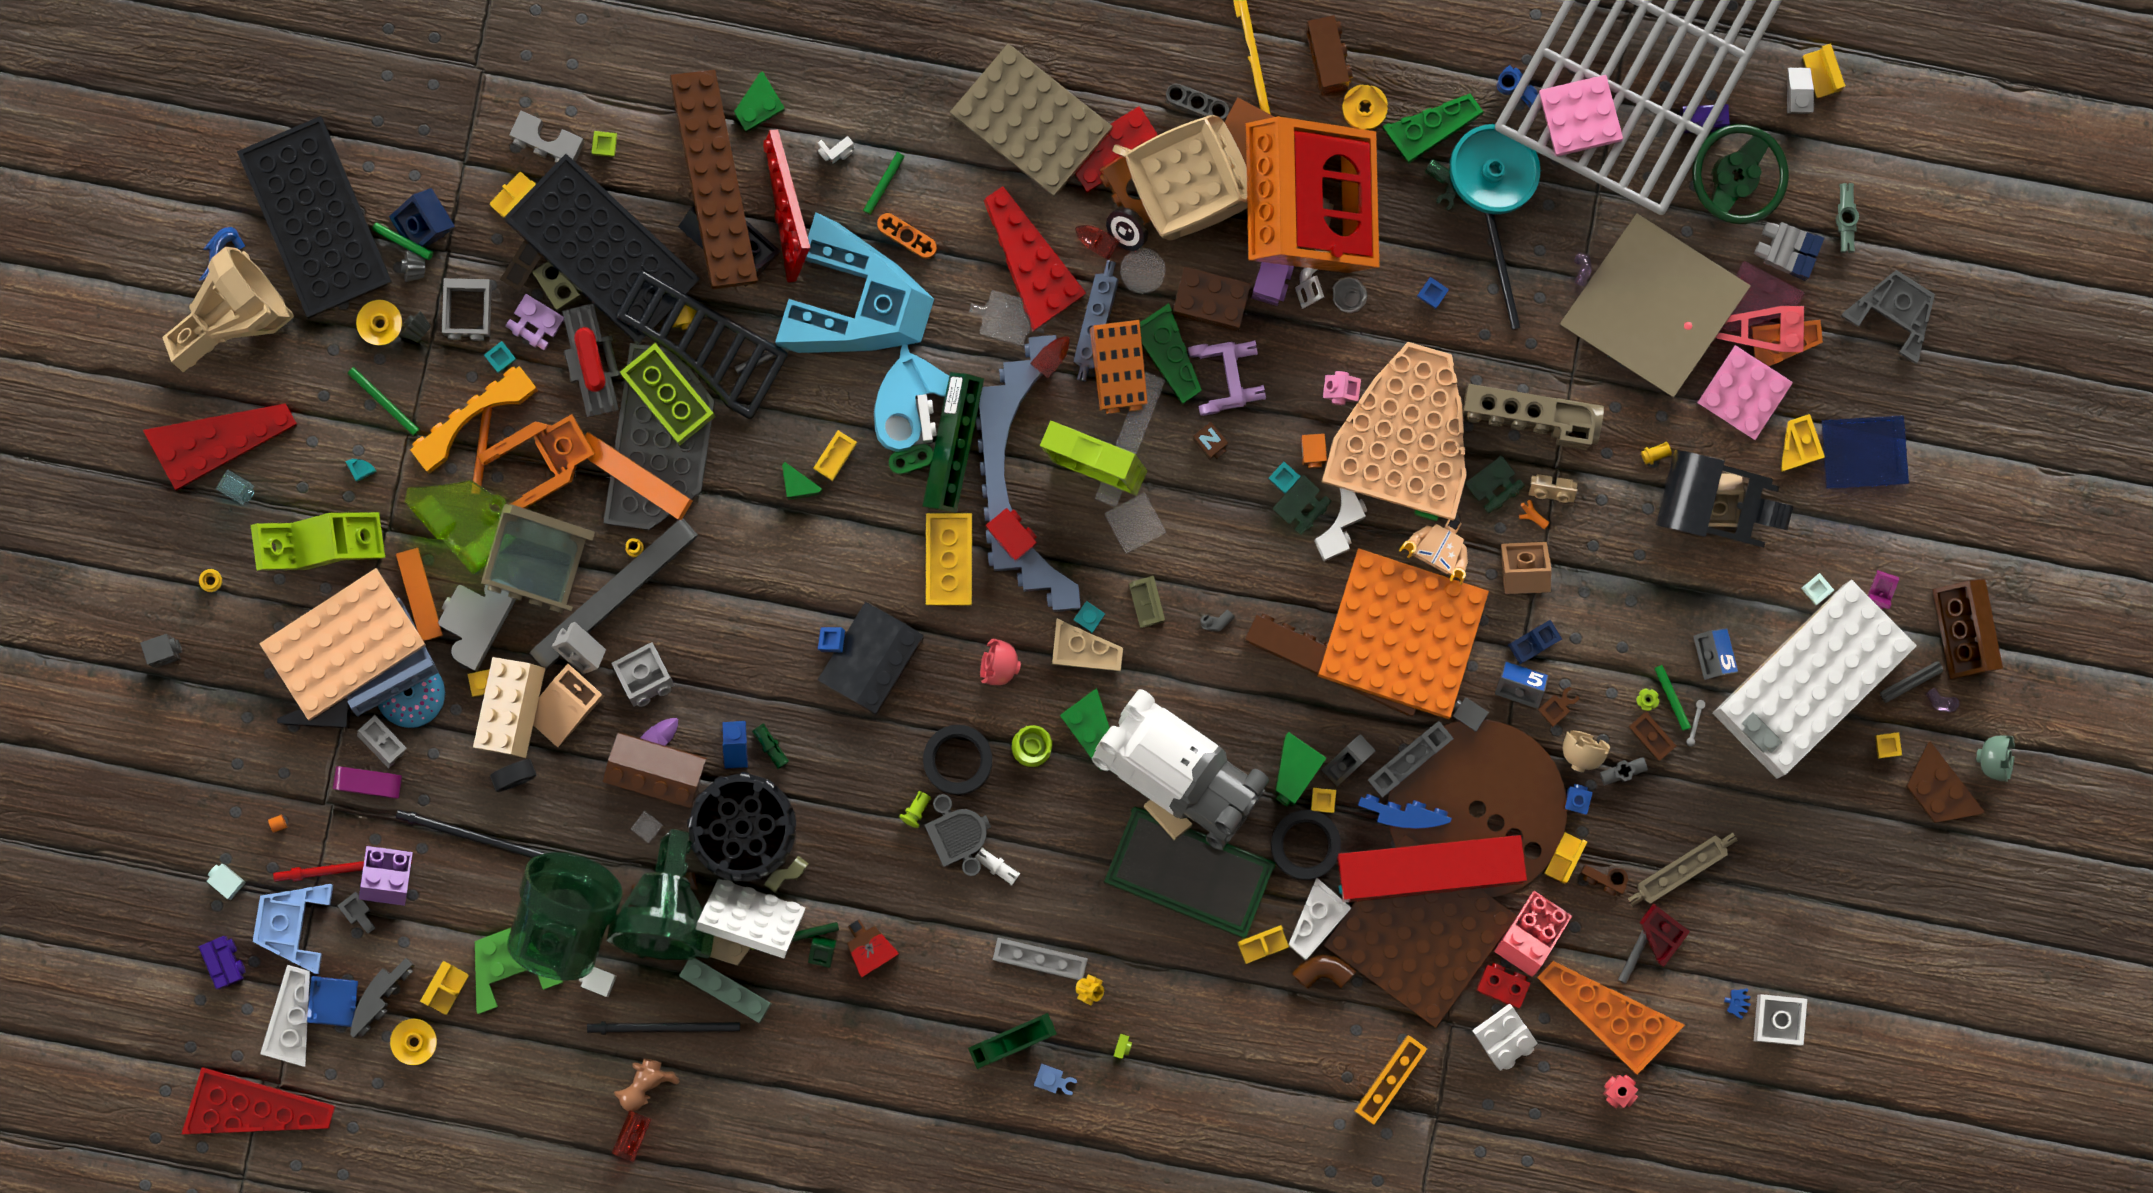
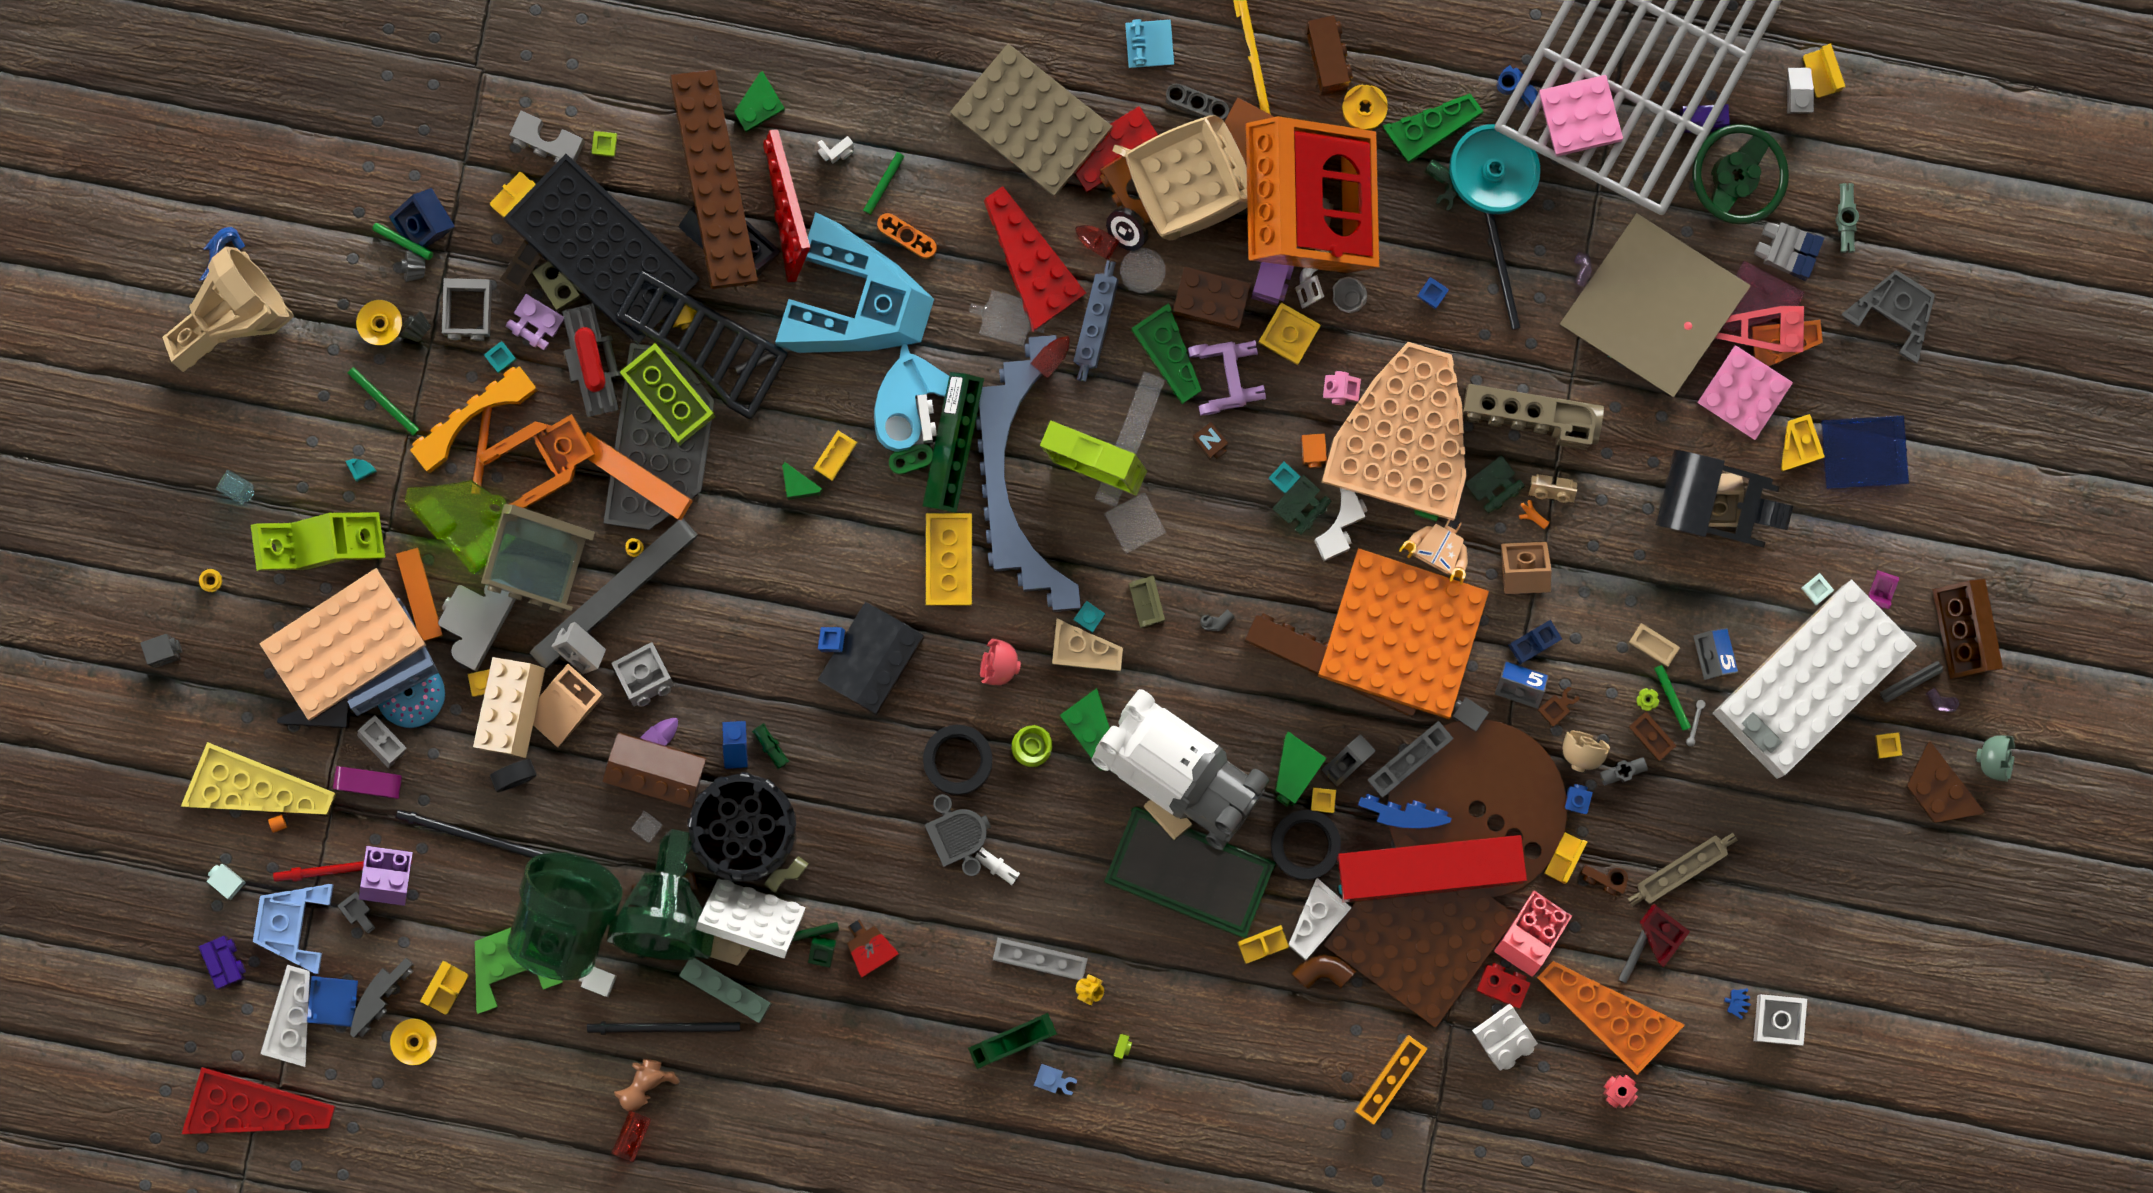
red wing [143,404,298,491] -> none
black plate [237,116,392,319] -> none
lime pin [899,791,931,828] -> none
red brick [986,508,1037,563] -> none
orange slope [1090,320,1148,414] -> none
yellow pin [1641,442,1672,465] -> none
none -> light yellow wing [181,742,336,815]
none -> medium azure hinge [1125,19,1174,68]
none -> yellow plate [1258,303,1321,365]
none -> tan tile [1629,623,1680,667]

